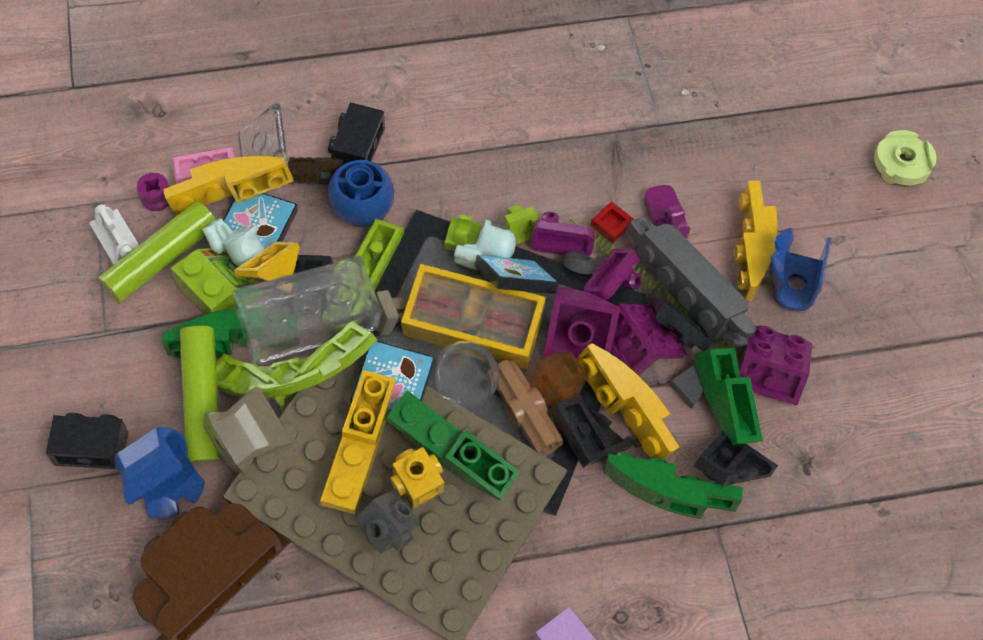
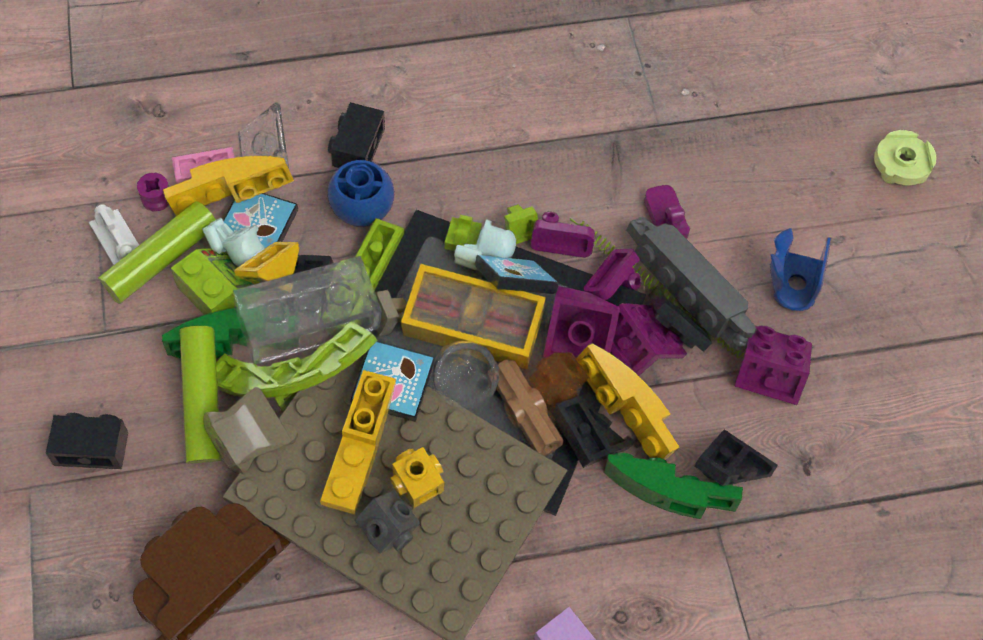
blue piece [114,427,205,518] -> none
dark brown hinge [288,157,344,184] -> none
green slope [384,390,521,500] -> none
dark grey tile [563,251,596,274] -> none
red plate [590,201,634,244] -> none
dark grey tile [670,363,703,409] -> none
green slope [694,348,763,445] -> none
yellow slope [734,181,778,302] -> none

